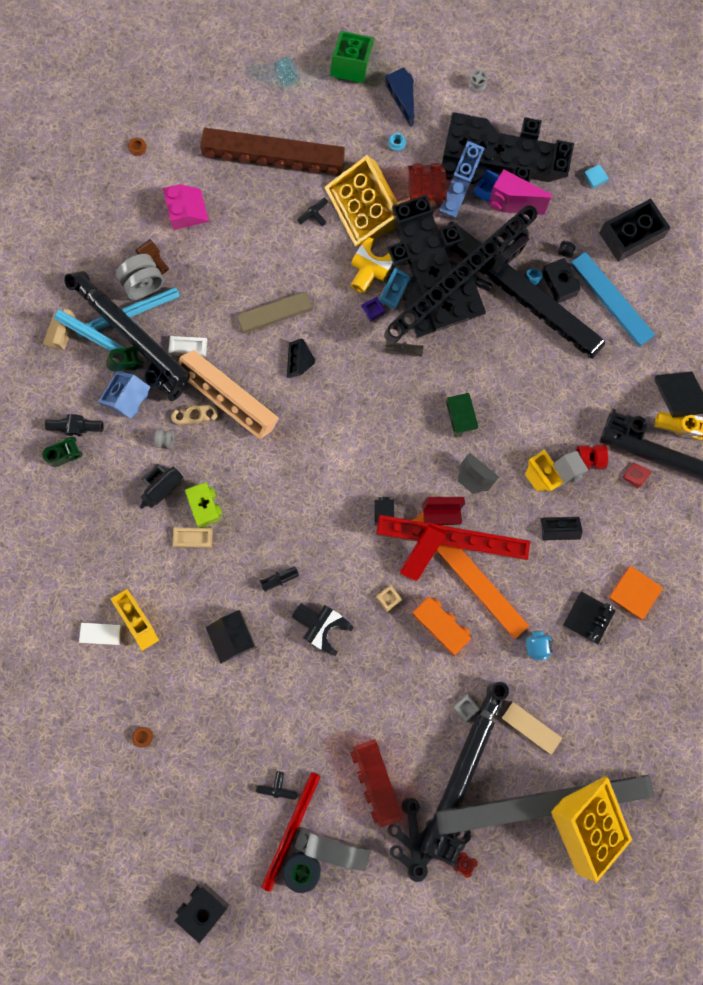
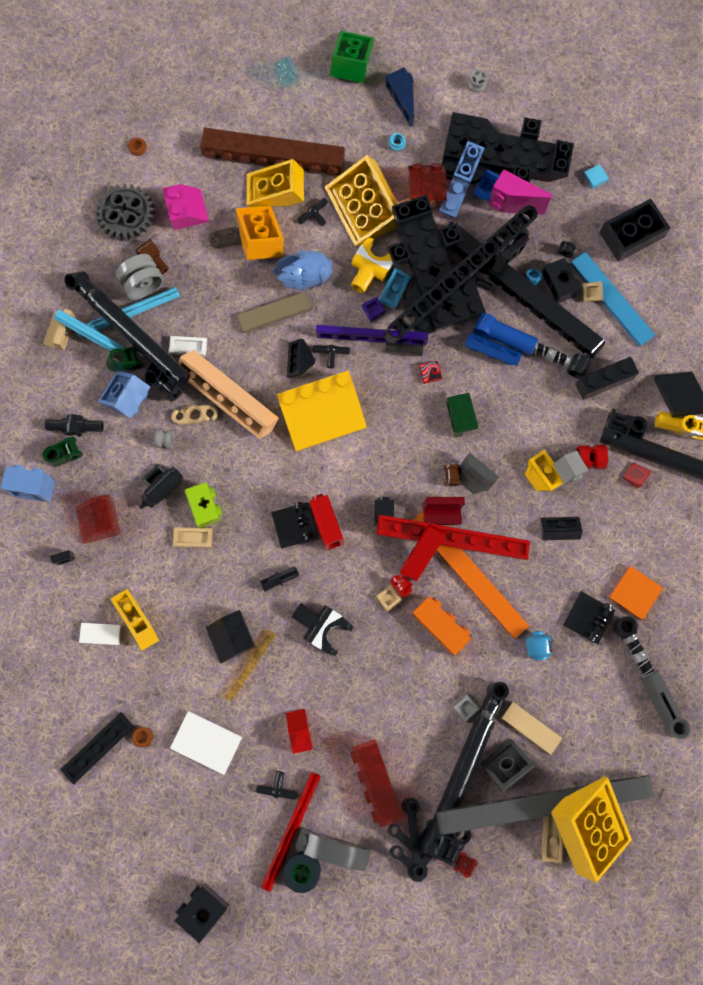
none -> medium blue brick [0,464,55,503]
none -> black tile [50,550,75,565]
none -> black tile [60,712,135,785]
none -> clear red slope [75,494,121,544]
none -> dark grey gear [95,183,155,241]
none -> white tile [170,711,242,775]
none -> clear smoke beam [209,227,241,249]
none -> clear yellow bar [225,630,276,701]
none -> light orange slope [235,206,284,260]
none -> yellow slope [247,159,304,207]
none -> black hinge [271,502,318,549]
none -> medium blue head [273,250,333,290]
none -> yellow slope [277,371,367,451]
none -> red slope [286,709,314,754]
none -> red window [309,494,344,551]
none -> black piece [313,345,350,368]
none -> dark purple tile [316,325,428,346]
none -> red arm [391,575,413,597]
none -> tile [419,361,442,384]
none -> reddish brown bush [443,464,461,487]
none -> blue plate [465,333,522,366]
none -> piece [473,313,591,379]
none -> dark grey slope [481,739,536,792]
none -> tan tile [541,815,564,863]
none -> black brick [575,357,639,400]
none -> tan tile [582,281,603,302]
none -> piece [613,616,690,739]

